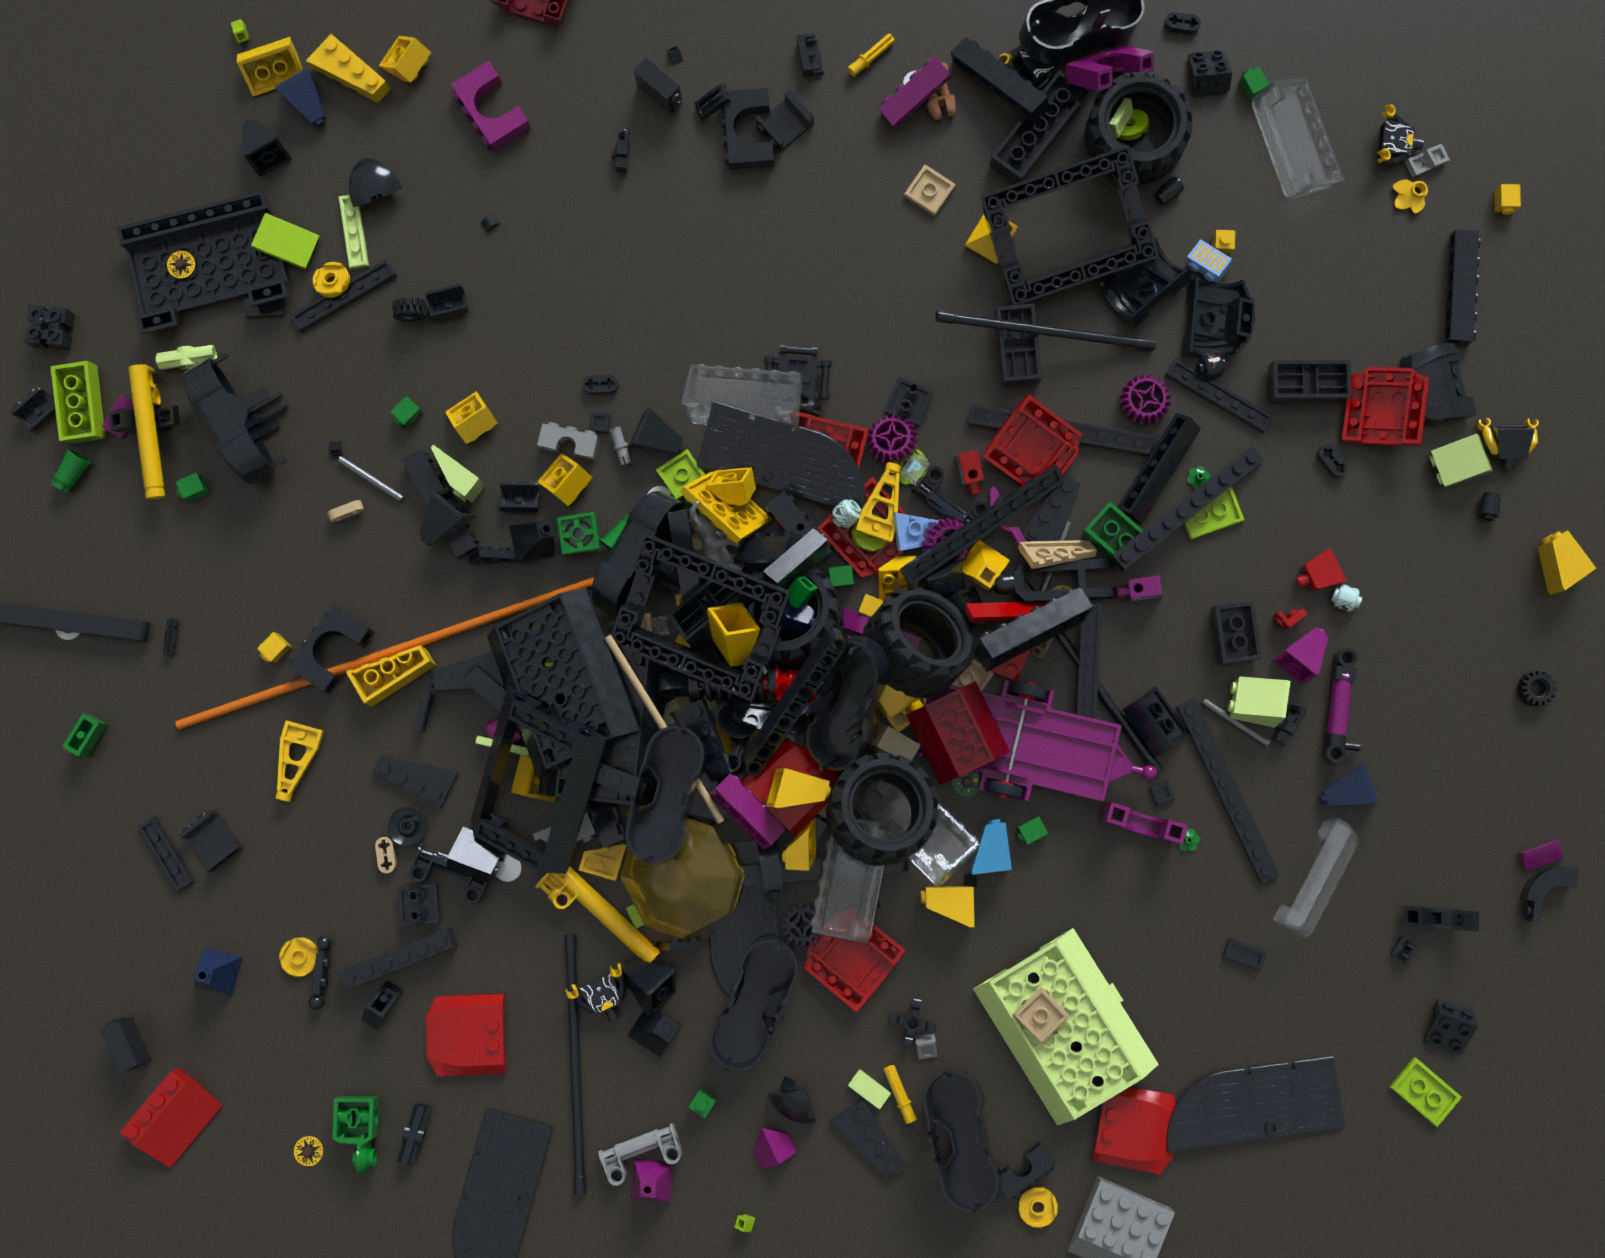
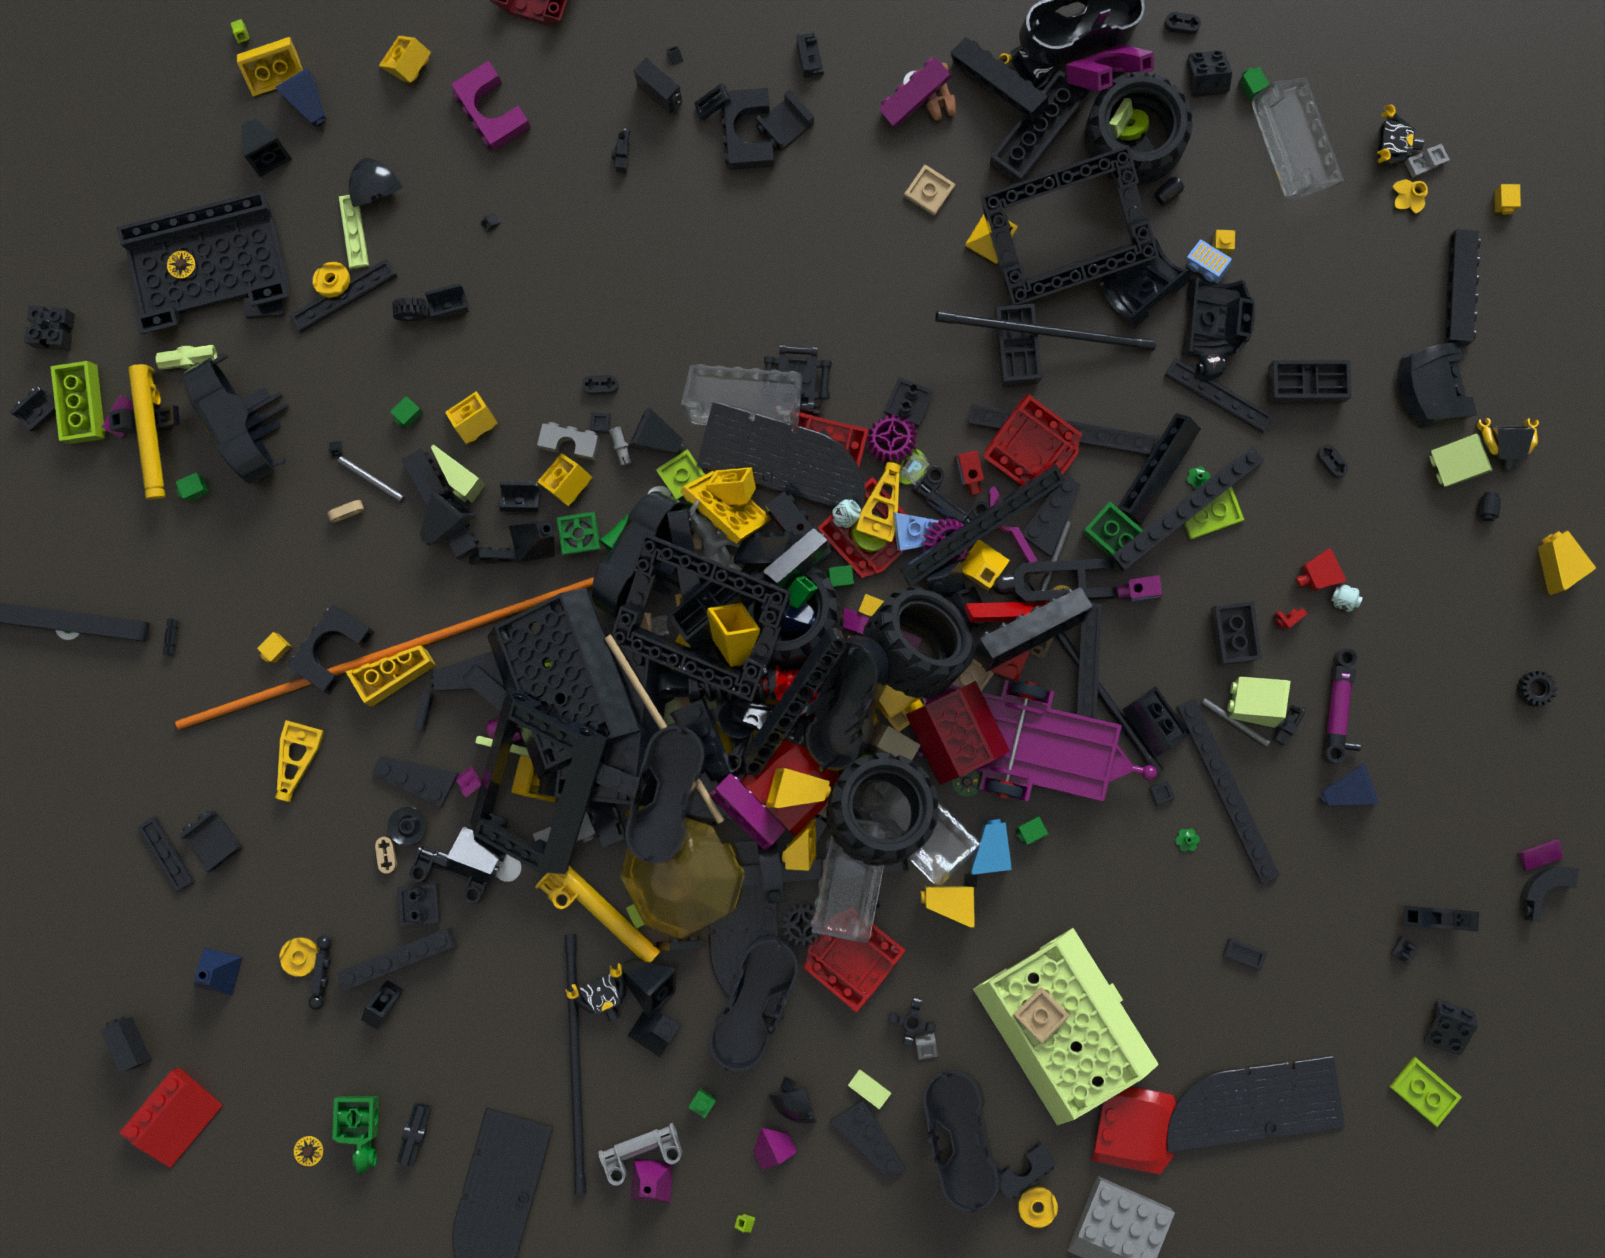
green plant [51,449,92,493] -> none
green brick [62,713,108,757] -> none
lime tile [251,213,320,270] -> none
yellow wedge [306,34,391,103] -> none
red wedge [426,993,507,1076] -> none
yellow wing [579,844,627,881] -> none
yellow axle [847,34,895,77] -> none
yellow slope [879,556,917,601] -> none
yellow axle [884,1065,917,1124] -> none
tan wing [1018,540,1097,569] -> none
magenta arch [1099,802,1188,844] -> none
magenta gear [1120,373,1172,425] -> none
magenta slope [1272,628,1328,685] -> none
clear windscreen [1273,818,1359,937] -> none
red wedge [1342,367,1430,447] -> none
none -> magenta slope [456,766,481,797]

